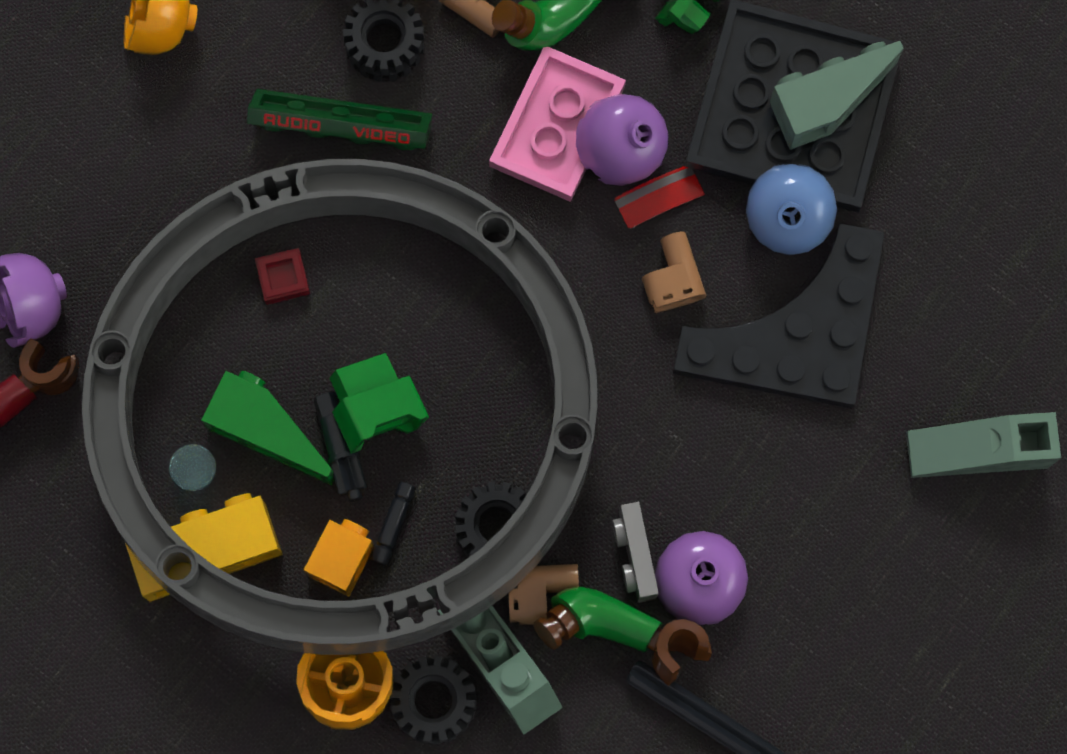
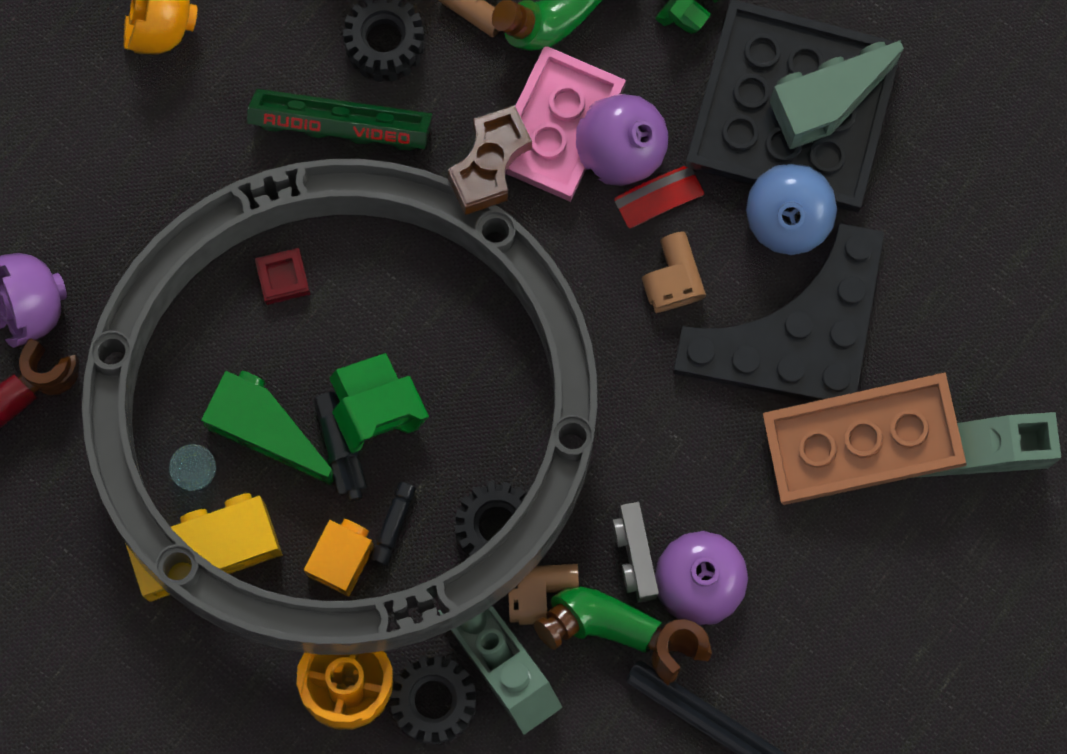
none -> tile [448,105,532,215]
none -> nougat plate [763,372,967,505]

